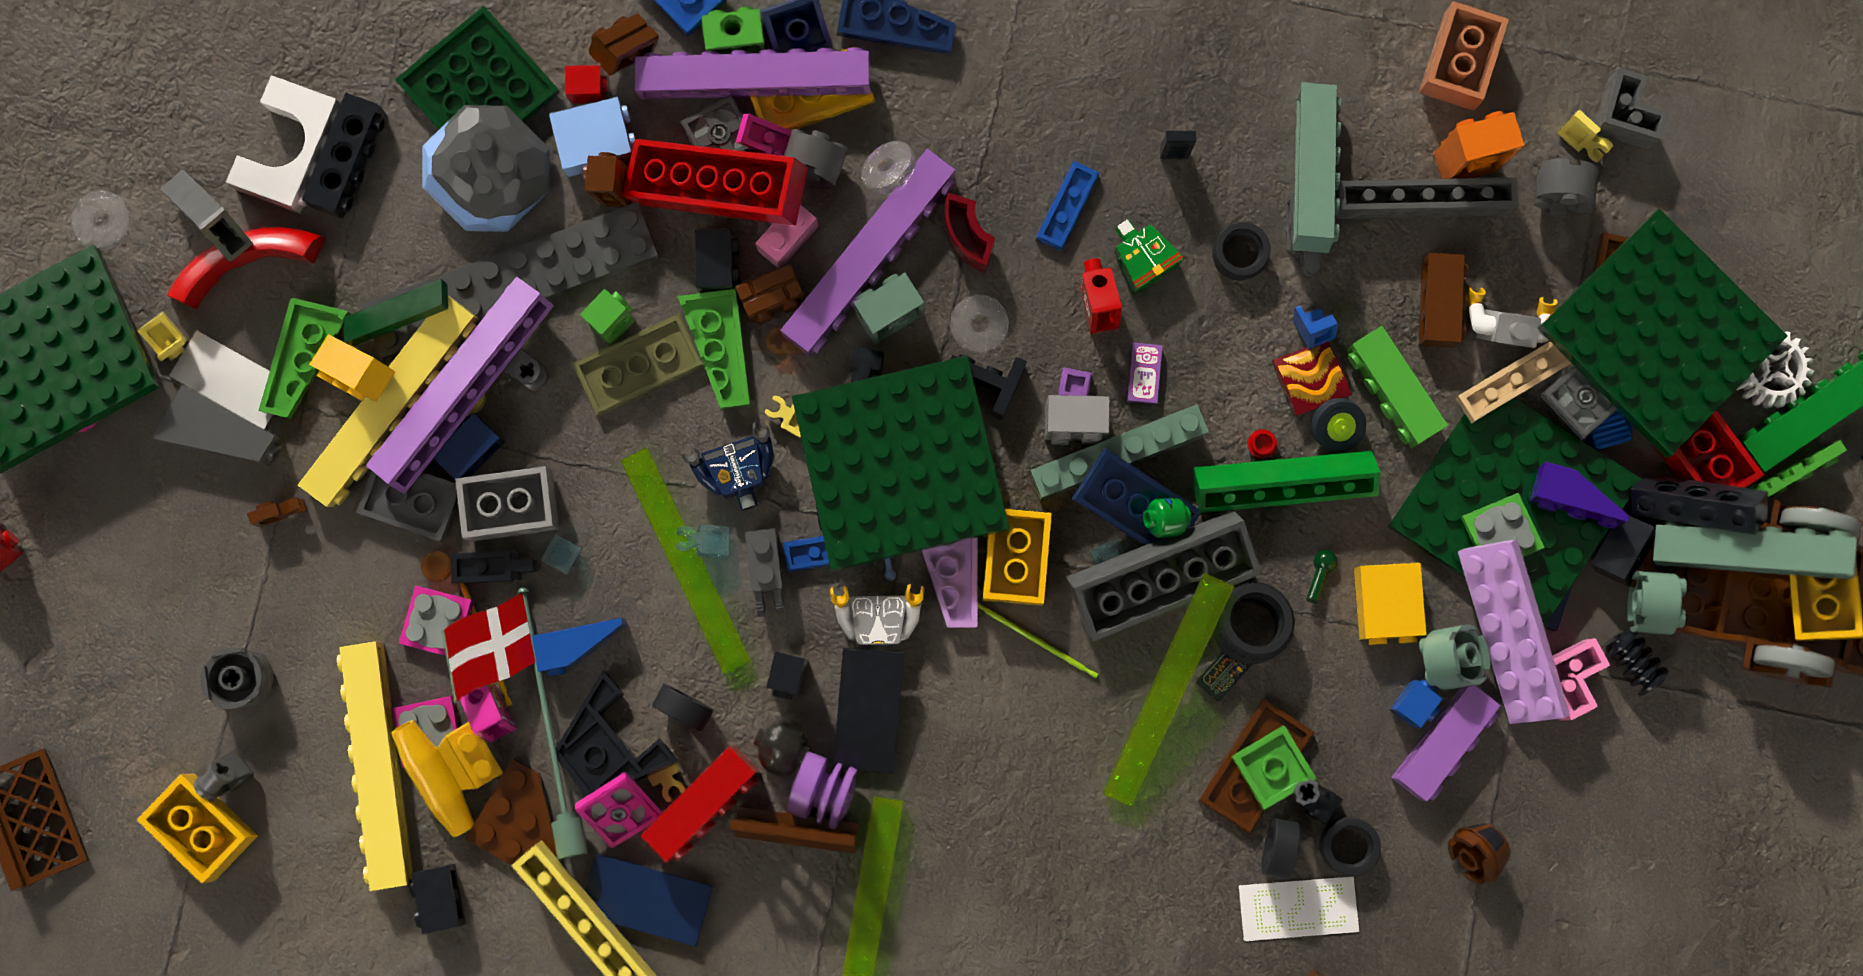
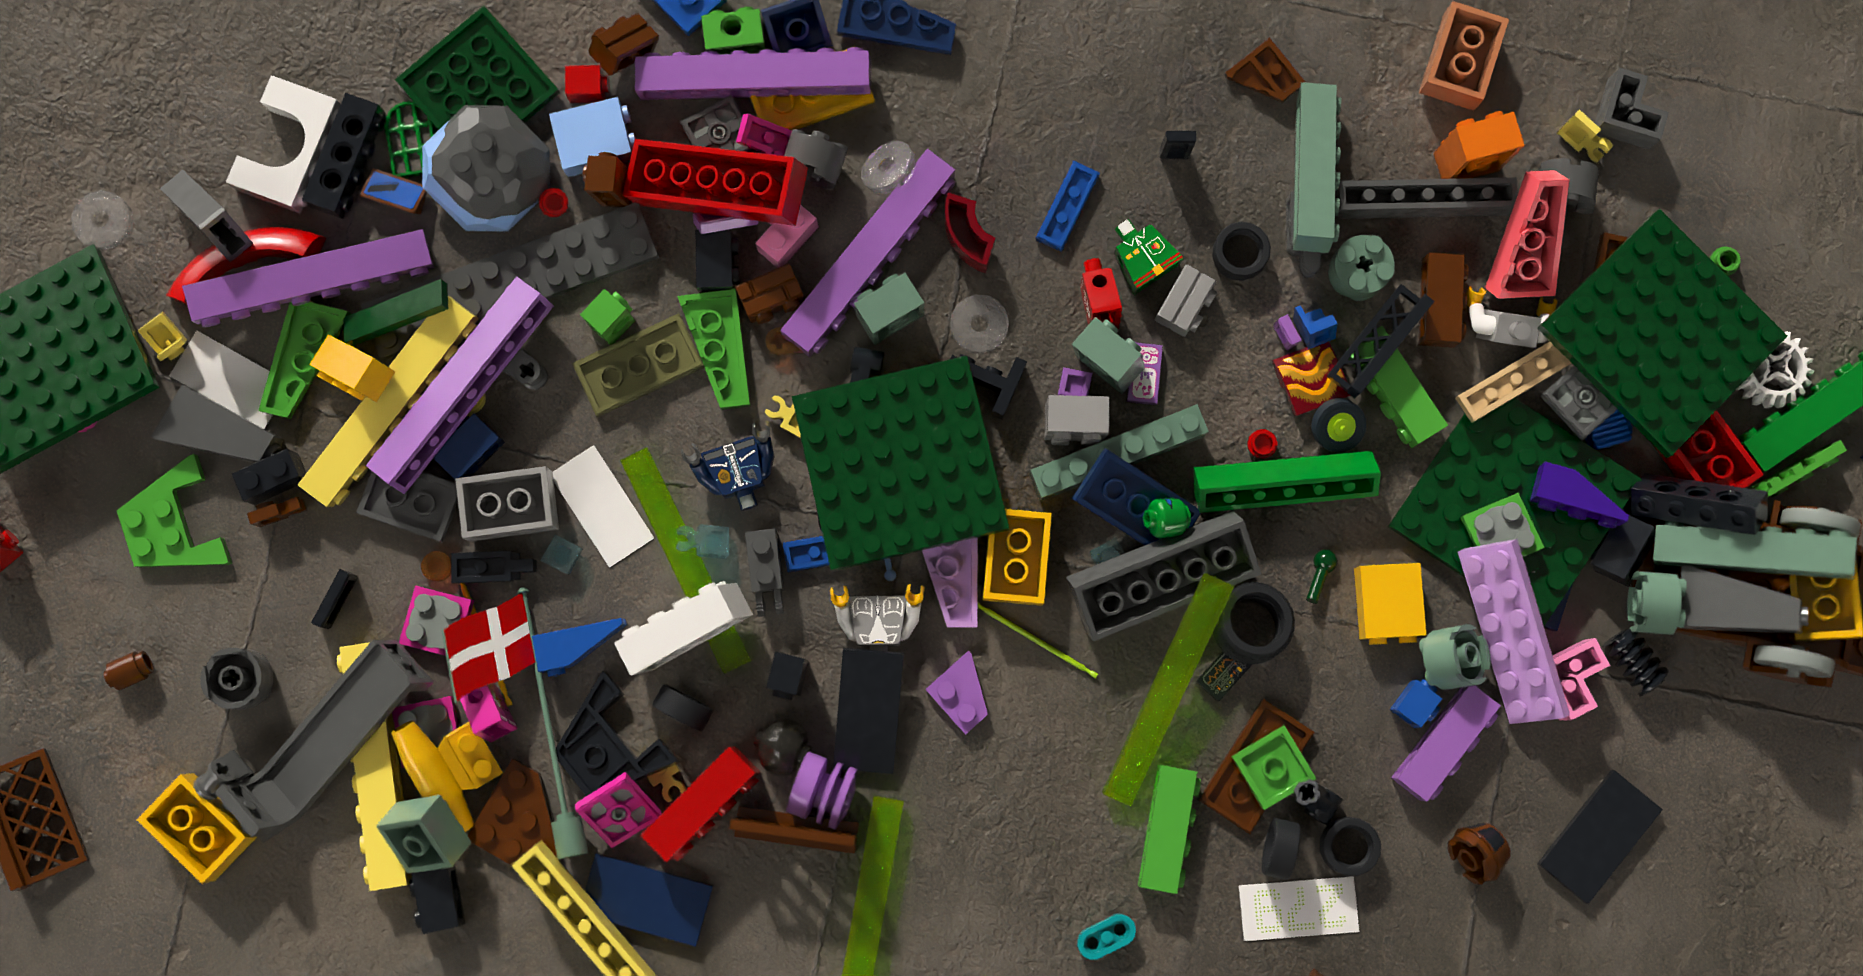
none -> reddish brown brick [103,651,154,691]
none -> bright green wing [117,454,233,567]
none -> medium lavender brick [182,229,434,327]
none -> dark grey panel [215,639,434,842]
none -> black brick [232,449,307,505]
none -> black tile [311,569,357,629]
none -> slope [360,168,427,214]
none -> sand green brick [376,795,472,873]
none -> green window [385,102,434,178]
none -> red plate [538,188,568,218]
none -> white sticker [553,445,654,568]
none -> white brick [614,581,753,676]
none -> medium lavender tile [693,213,758,234]
none -> medium lavender wing [925,651,988,735]
none -> sand green brick [1072,317,1145,394]
none -> teal plate [1077,914,1136,960]
none -> bright green brick [1138,765,1201,894]
none -> light grey brick [1154,264,1217,337]
none -> reddish brown wing [1225,38,1306,103]
none -> medium lavender tile [1273,314,1301,350]
none -> black fence [1327,284,1434,399]
none -> sand green brick [1328,235,1395,301]
none -> coral wedge [1485,170,1570,299]
none -> black tile [1537,770,1663,904]
none -> dark grey slope [1681,565,1809,634]
none -> bright green plate [1710,247,1741,276]

